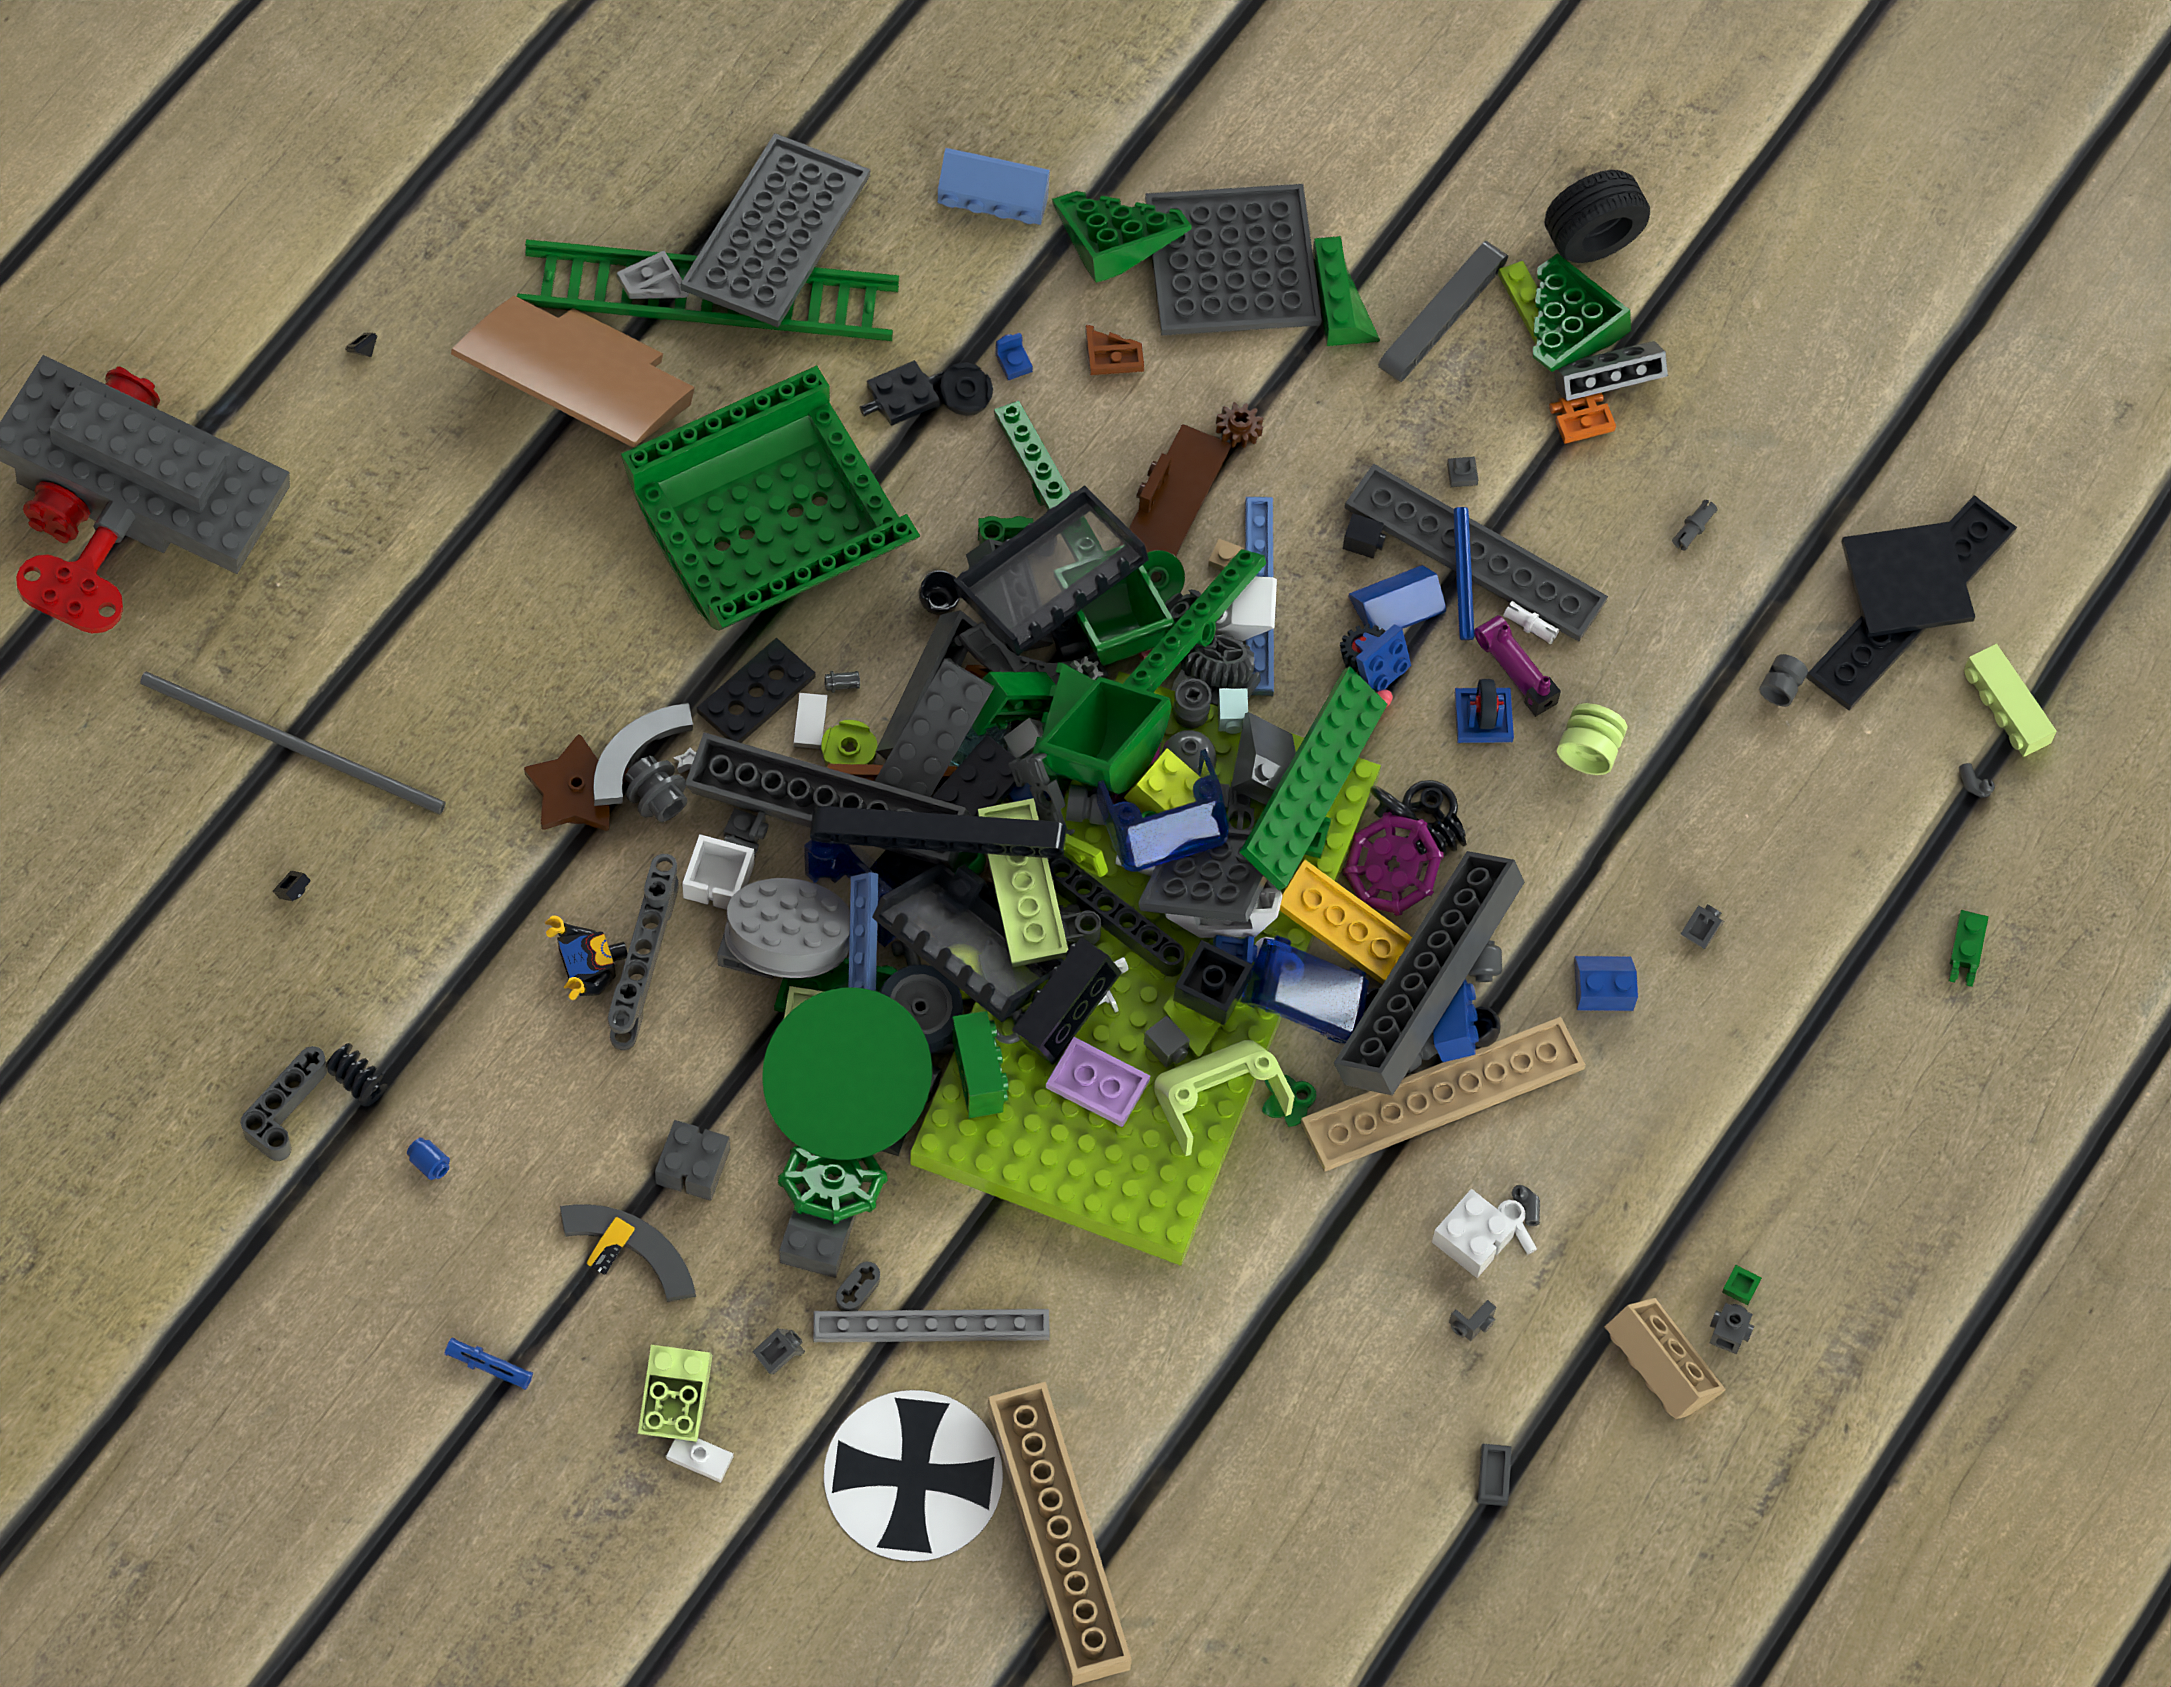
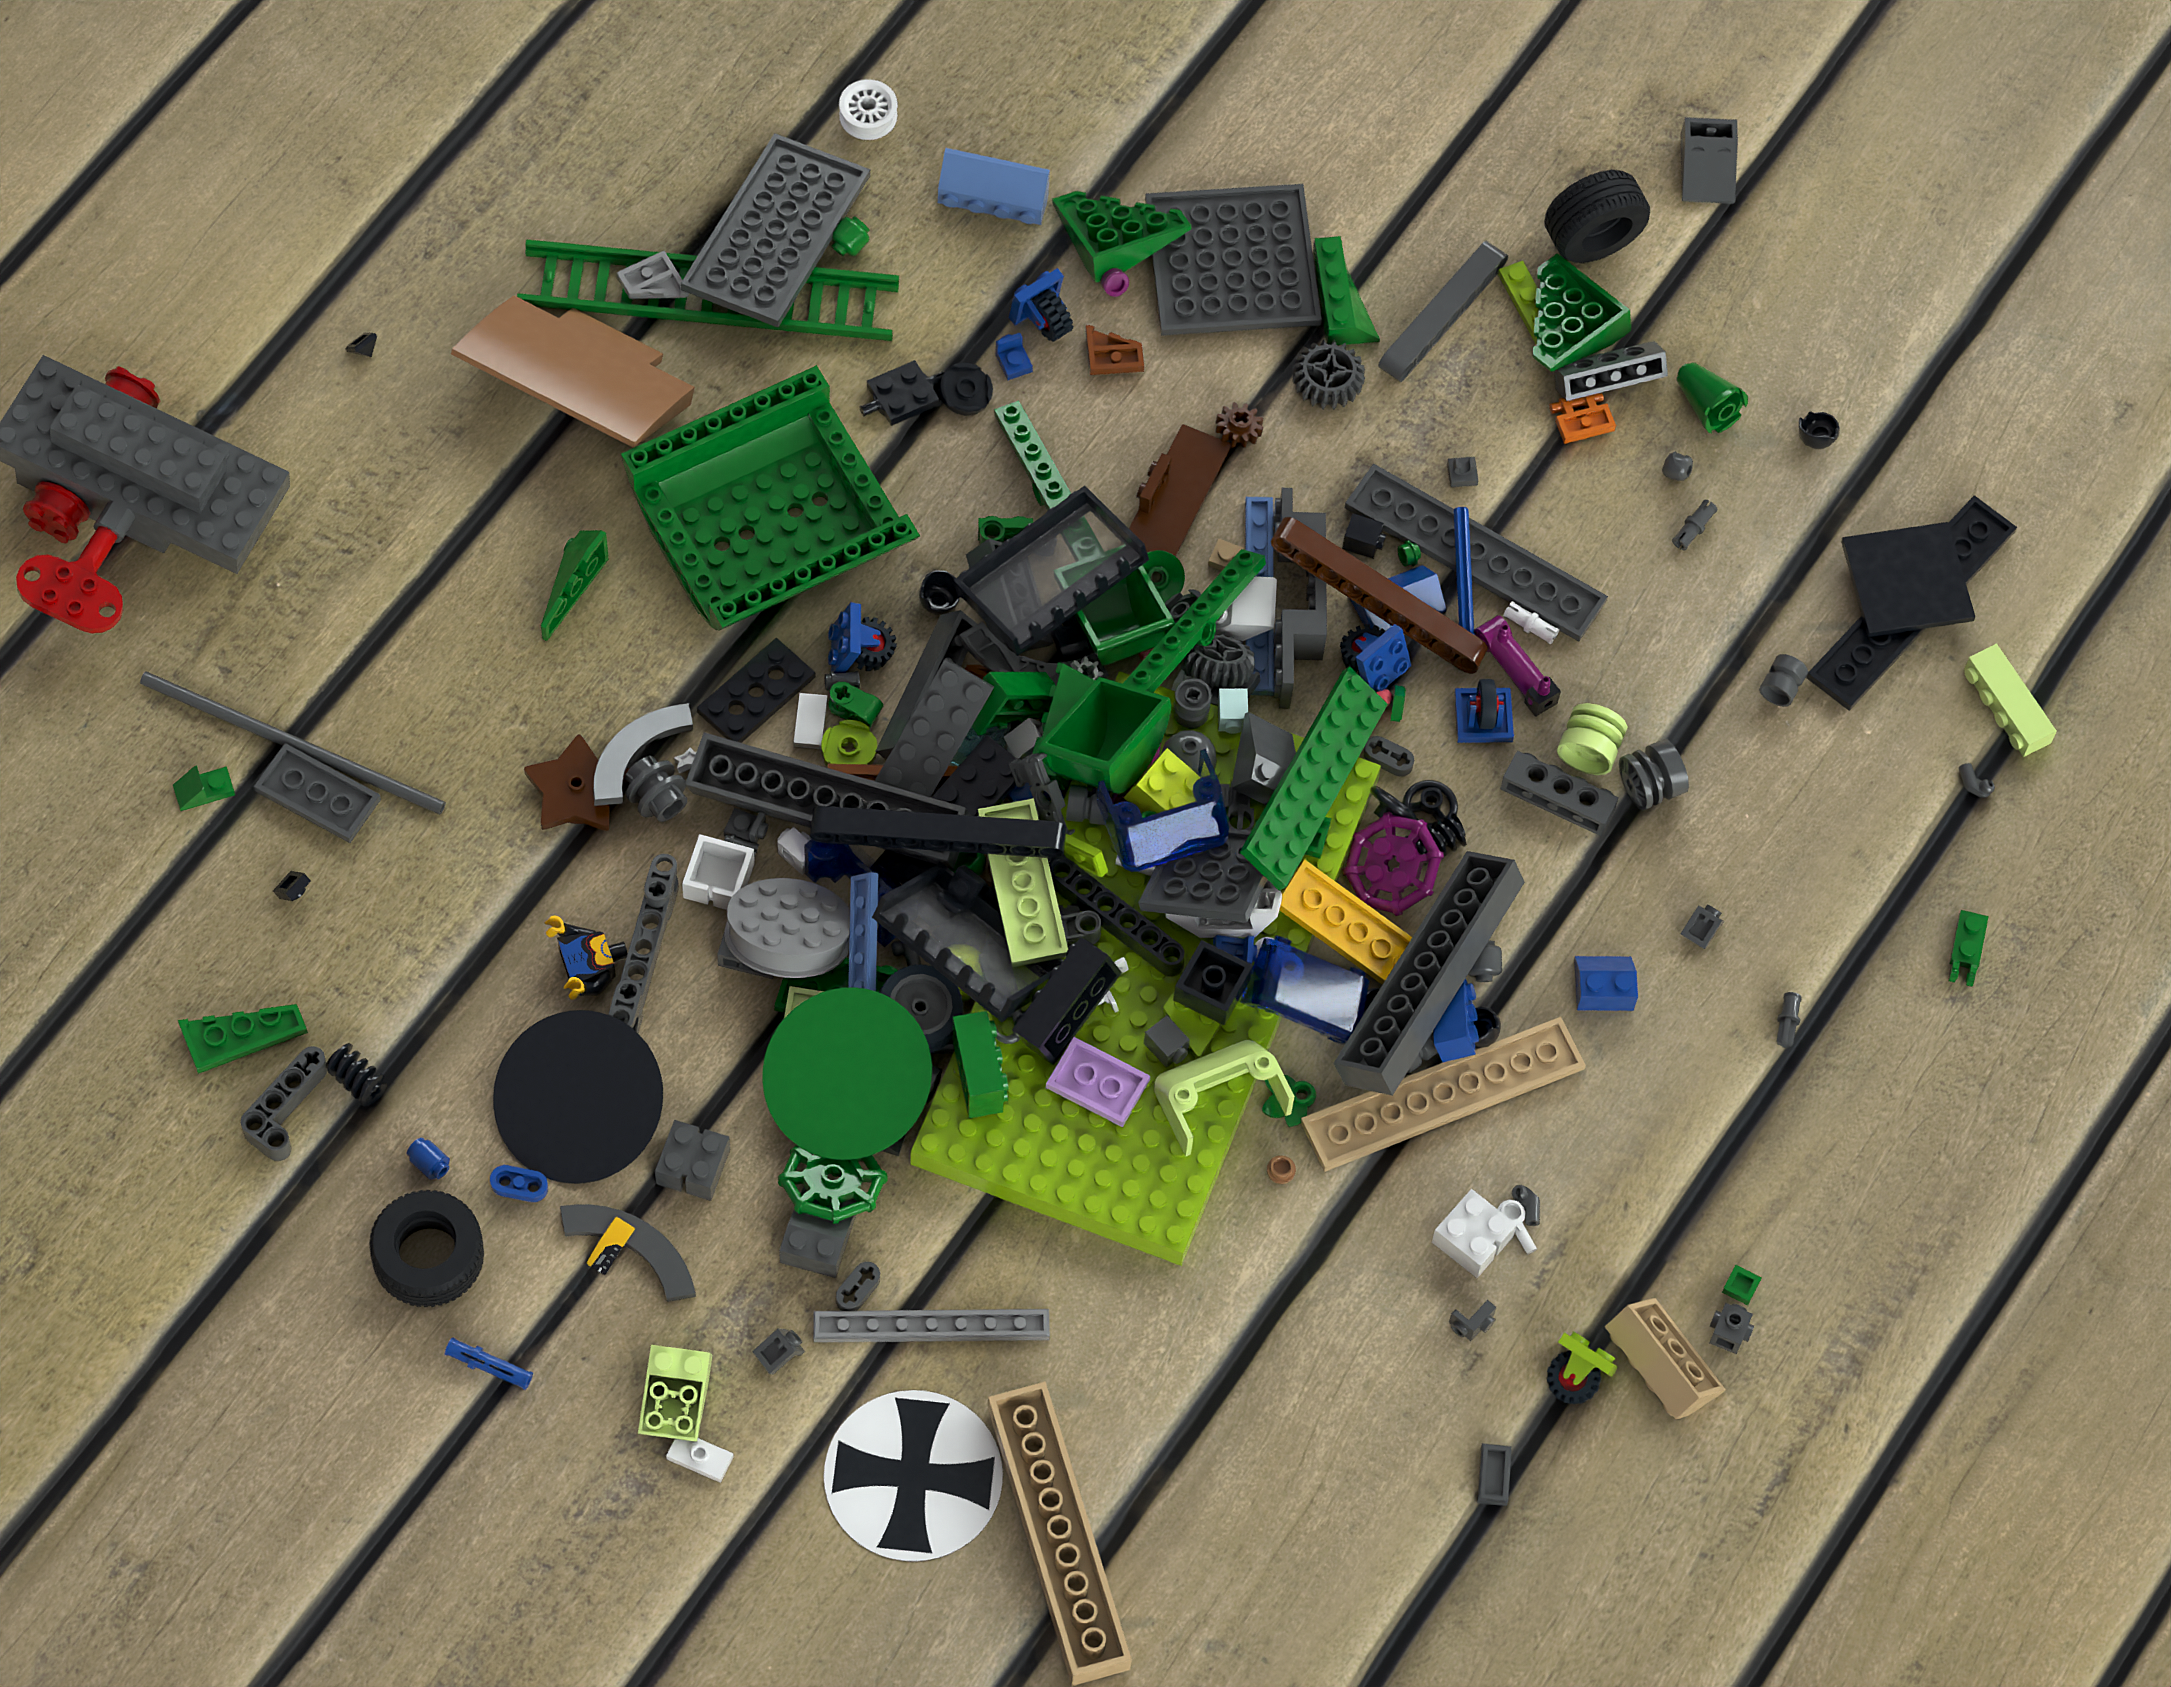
none -> green slope [173,766,235,811]
none -> green wing [178,1004,308,1074]
none -> dark grey plate [254,743,381,843]
none -> black tyre [369,1190,484,1307]
none -> blue plate [490,1165,548,1202]
none -> black sticker [493,1010,663,1184]
none -> green wedge [541,530,609,641]
none -> white brick [778,827,822,875]
none -> blue plate [828,602,897,673]
none -> green piece [828,682,884,728]
none -> green head [831,216,870,256]
none -> white wheel [839,79,897,140]
none -> plate [1009,268,1073,342]
none -> magenta tile [1101,268,1129,297]
none -> medium nougat plate [1267,1155,1296,1184]
none -> reddish brown beam [1271,517,1488,674]
none -> dark grey bracket [1273,488,1327,709]
none -> dark grey gear [1292,340,1365,410]
none -> dark grey beam [1363,736,1414,777]
none -> green tile [1390,685,1406,722]
none -> green plate [1397,540,1421,567]
none -> dark grey brick [1500,750,1619,836]
none -> plate [1546,1331,1618,1404]
none -> dark grey wheel [1619,739,1689,811]
none -> dark grey piece [1662,451,1693,481]
none -> green cone [1677,362,1748,433]
none -> dark grey slope [1680,117,1738,204]
none -> dark grey axle [1776,992,1802,1048]
none -> black hair [1799,411,1840,449]

